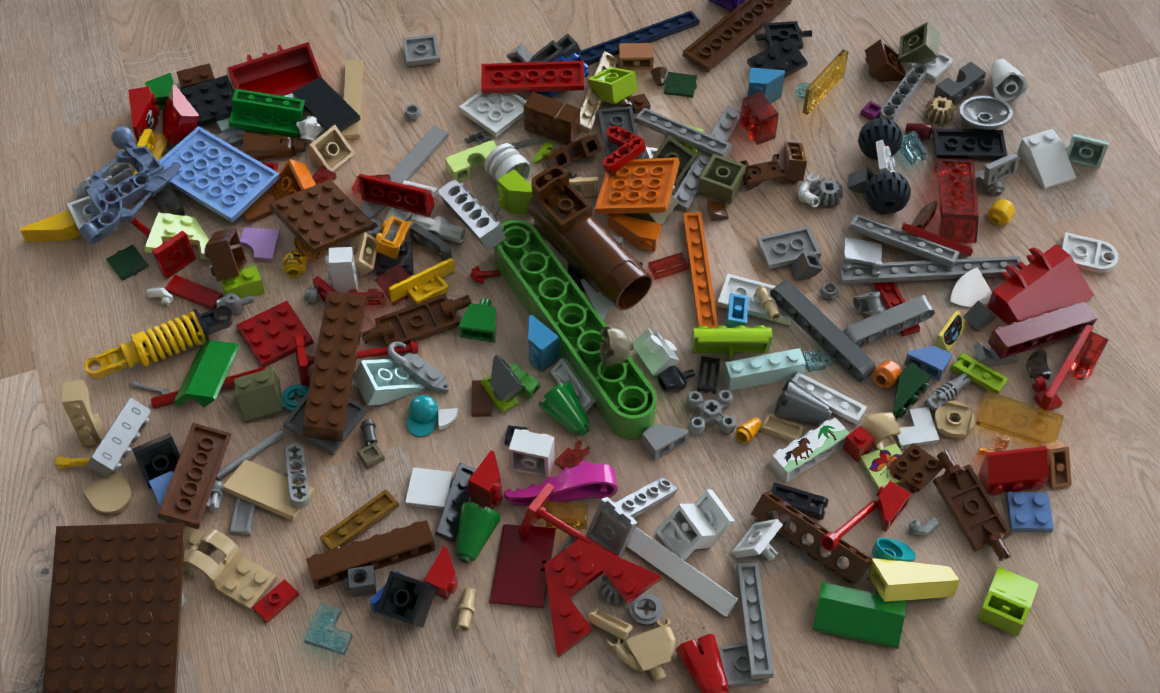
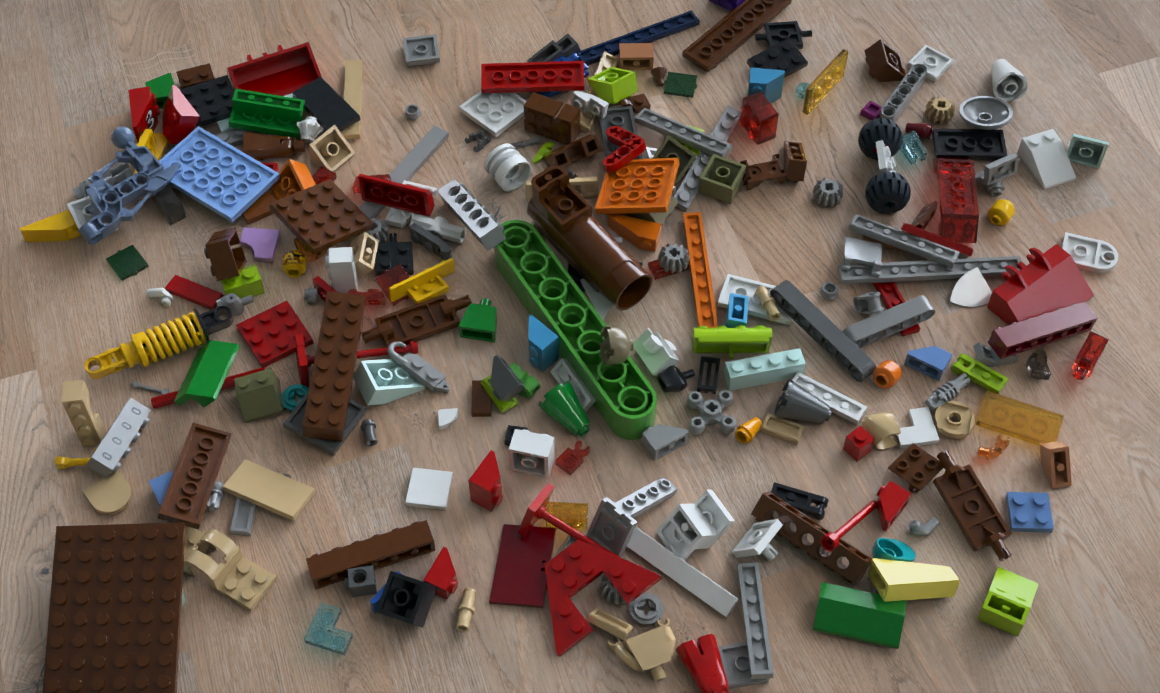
red tile [108,201,196,279] -> none
black slope [132,433,180,489] -> none
yellowish green wing [144,213,210,260] -> none
light grey bar [217,429,285,480] -> none
red plate [252,579,299,623] -> none
light grey beam [285,443,309,509] -> none
pearl gold plate [320,489,399,551] -> none
dark tan tile [357,442,385,469] -> none
light orange window [374,216,412,259] -> none
teal cap [406,395,438,437] -> none
black plate [435,463,476,542] -> none
yellowish green arch [445,140,497,183] -> none
green cone [455,502,501,563] -> none
red piece [470,266,500,284] -> none
lime slope [497,169,532,215] -> none
dark pink animal [504,460,618,506] -> none
light grey slope [506,44,533,63] -> none
reddish brown slope [707,200,729,221] -> none
light grey plate [756,226,821,270] -> none
white brick [771,417,850,483] -> none
dark grey brick [790,252,823,281] -> none
white piece [798,173,820,207] -> none
clear light blue plate [802,350,837,372] -> none
dark grey brick [848,167,875,193] -> none
yellowish green tile [860,444,907,490] -> none
dark green slope [892,363,930,420] -> none
olive slope [898,22,940,64] -> none
dark grey arch [933,61,986,105] -> none
slope [935,310,965,352] -> none
dark grey brick [963,300,996,330] -> none
red slope [978,446,1048,495] -> none
red plate [1032,376,1063,413] -> none
red tile [1040,325,1094,411] -> none
none -> white slope [571,91,609,119]
none -> light grey gear [658,242,690,274]

